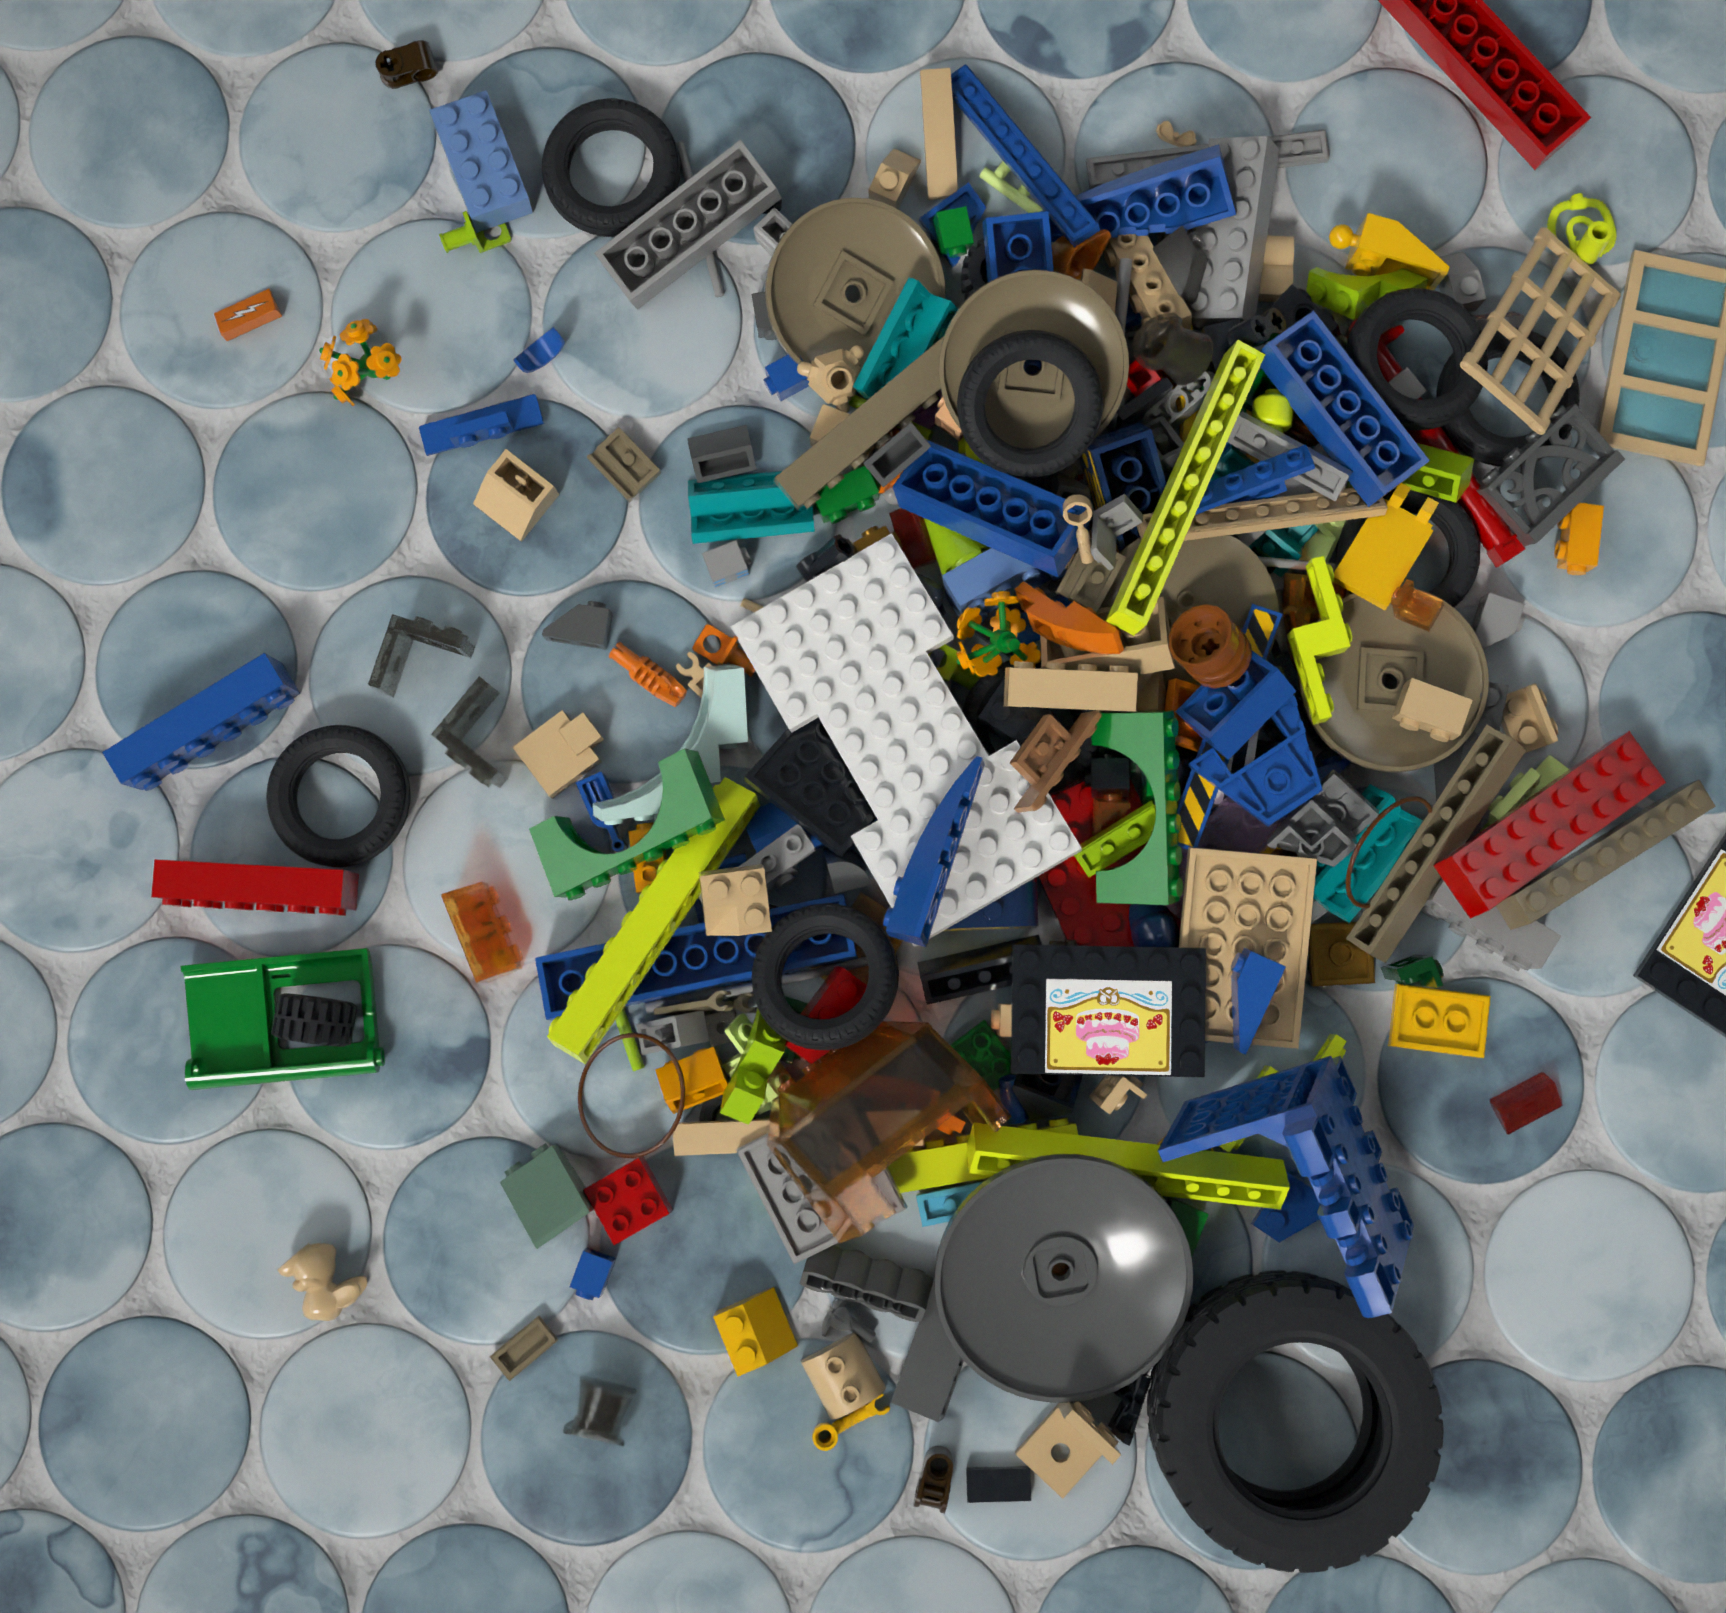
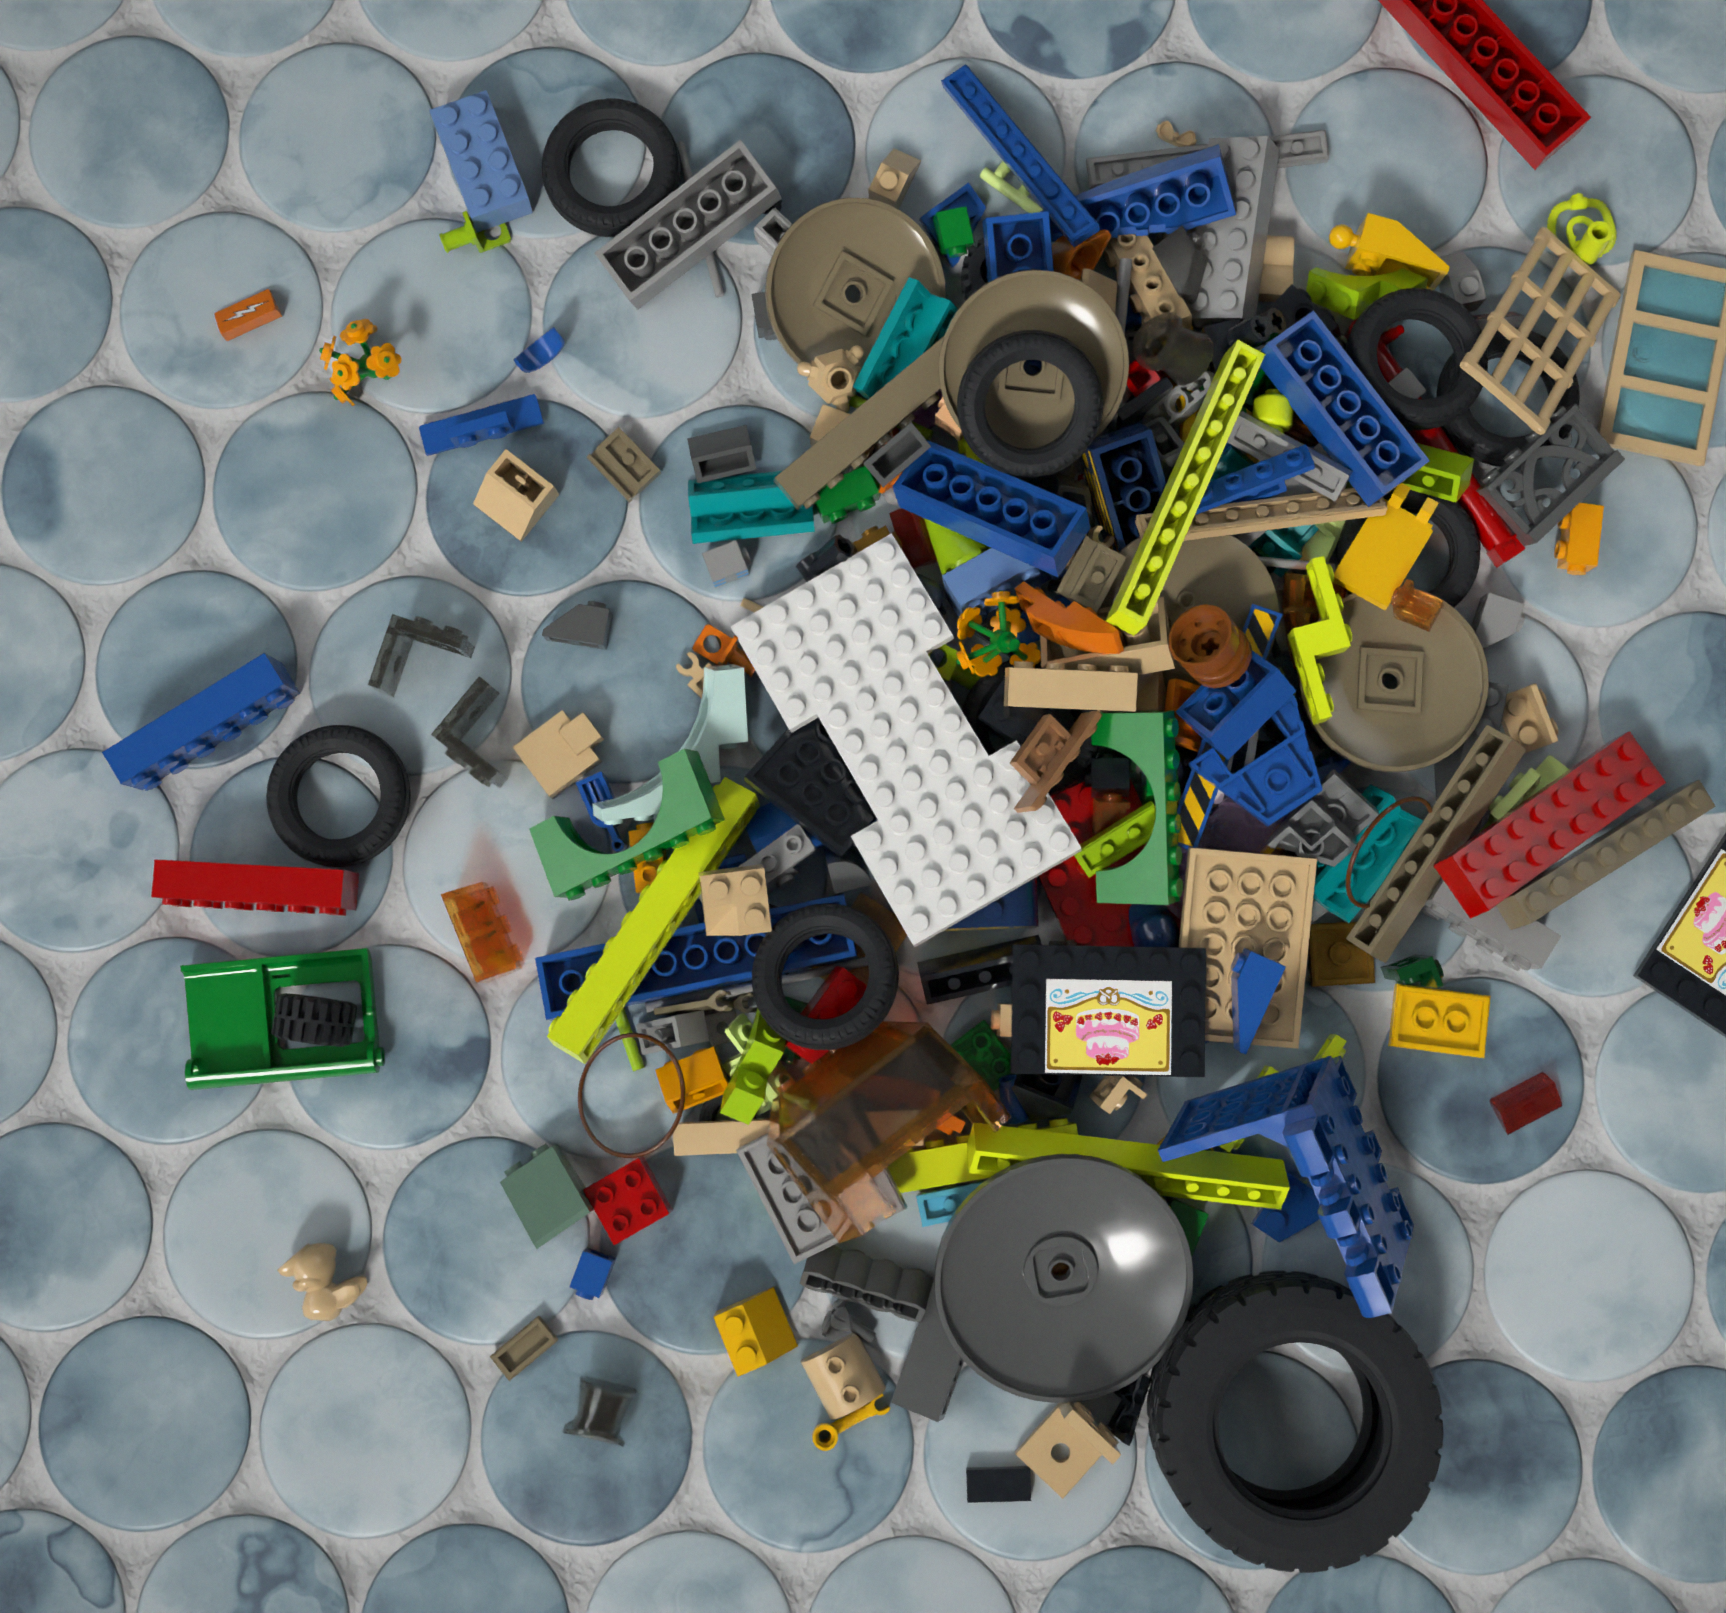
dark brown piece [375,40,438,89] -> none
orange hinge [609,642,687,707] -> none
blue brick [763,355,809,401] -> none
blue wedge [883,756,985,947] -> none
dark brown piece [913,1446,953,1514] -> none
tan slope [920,68,958,200] -> none
tan piece [1063,494,1094,564] -> none
light grey bracket [1090,494,1143,571] -> none
tan brick [1392,678,1473,742] -> none

